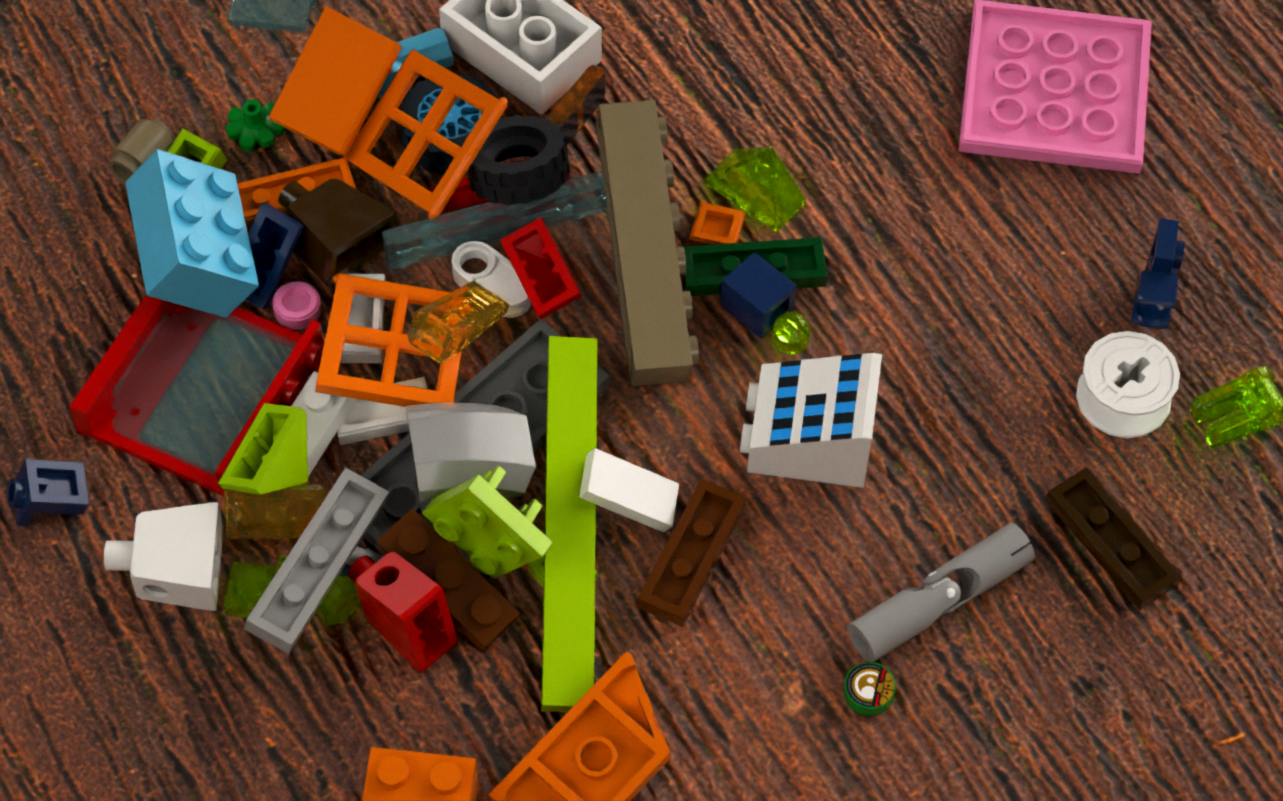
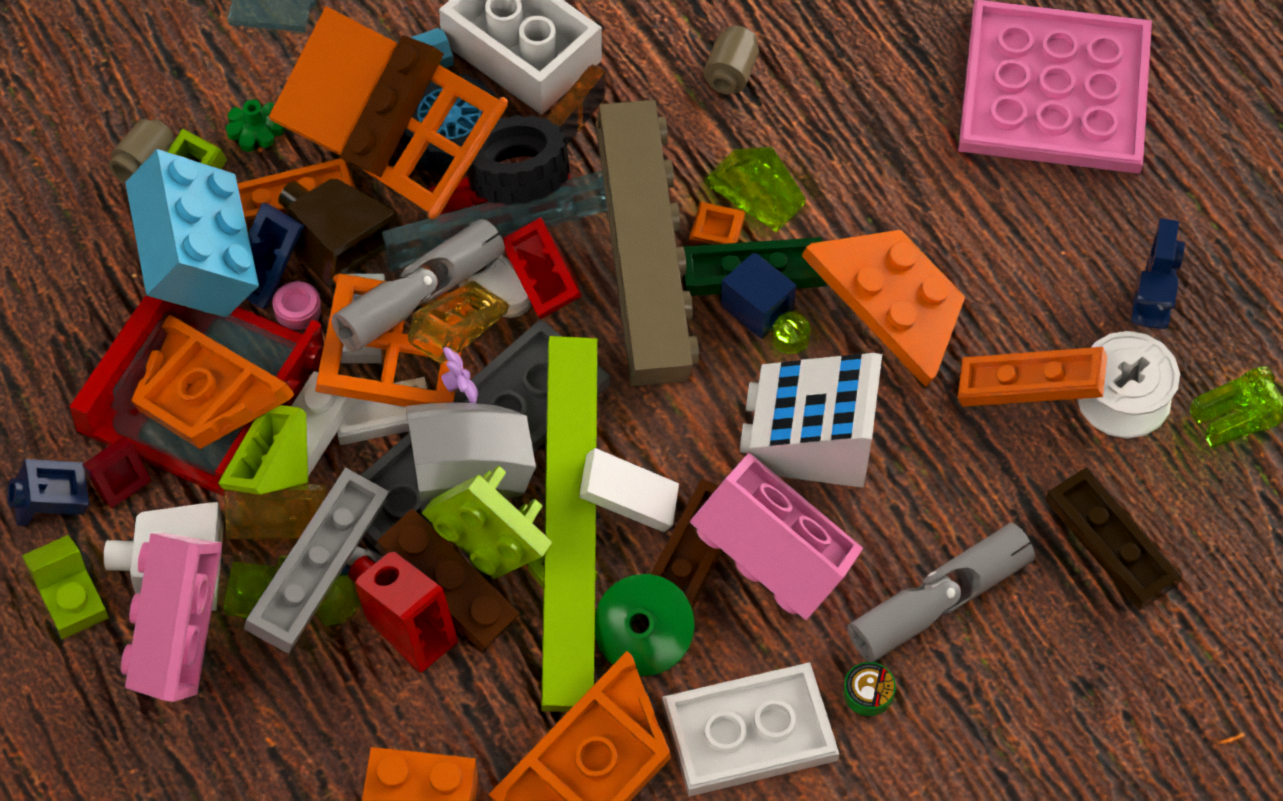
none -> lime slope [22,535,109,639]
none -> dark red tile [82,437,152,509]
none -> bright pink slope [121,533,222,702]
none -> orange wing [131,314,295,449]
none -> light grey piece [331,219,505,351]
none -> reddish brown plate [339,35,444,177]
none -> lavender plant [441,347,478,403]
none -> green dish [595,574,695,676]
none -> white tile [662,662,839,797]
none -> bright pink slope [690,452,863,620]
none -> dark tan brick [703,25,759,94]
none -> orange wing [802,230,965,387]
none -> orange tile [957,347,1107,407]

